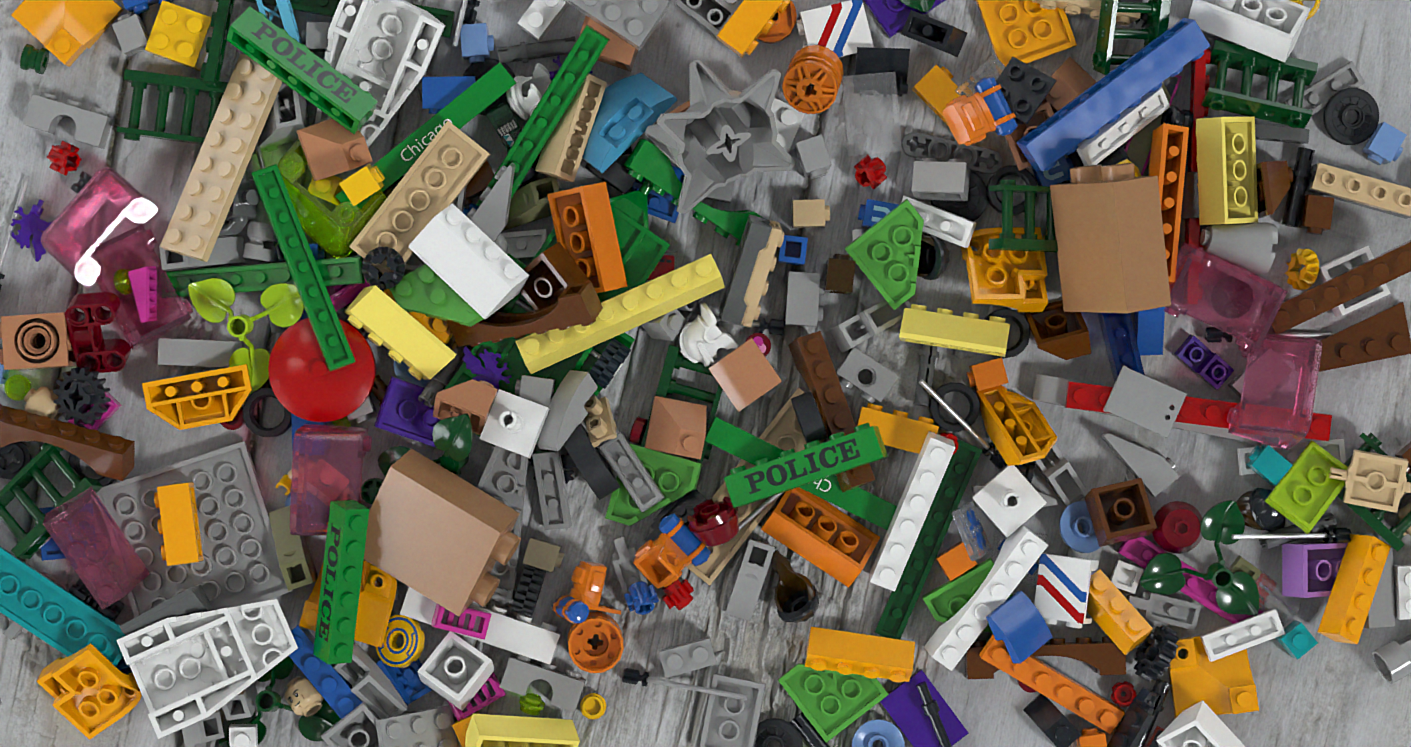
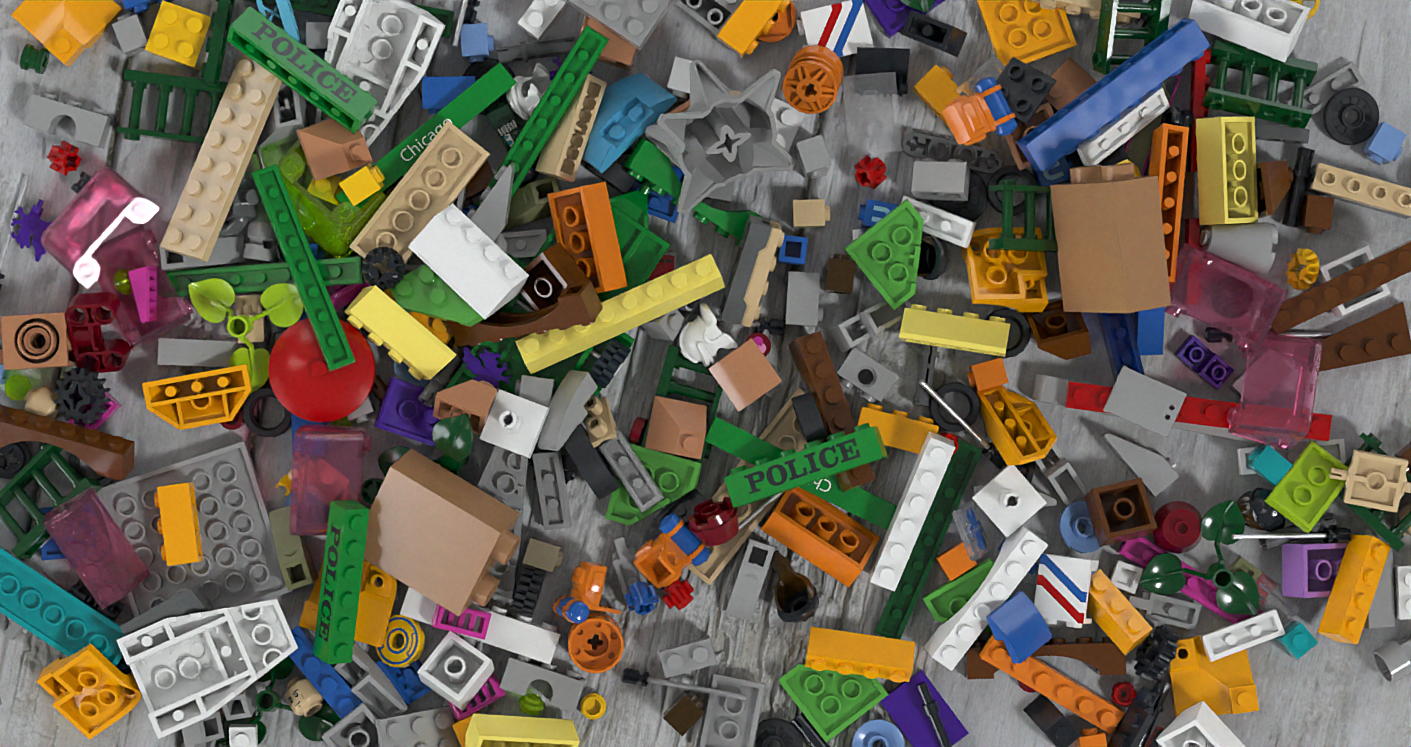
none -> tan hips [235,294,266,343]
none -> dark brown brick [663,690,704,737]
none -> white brick [667,56,692,103]

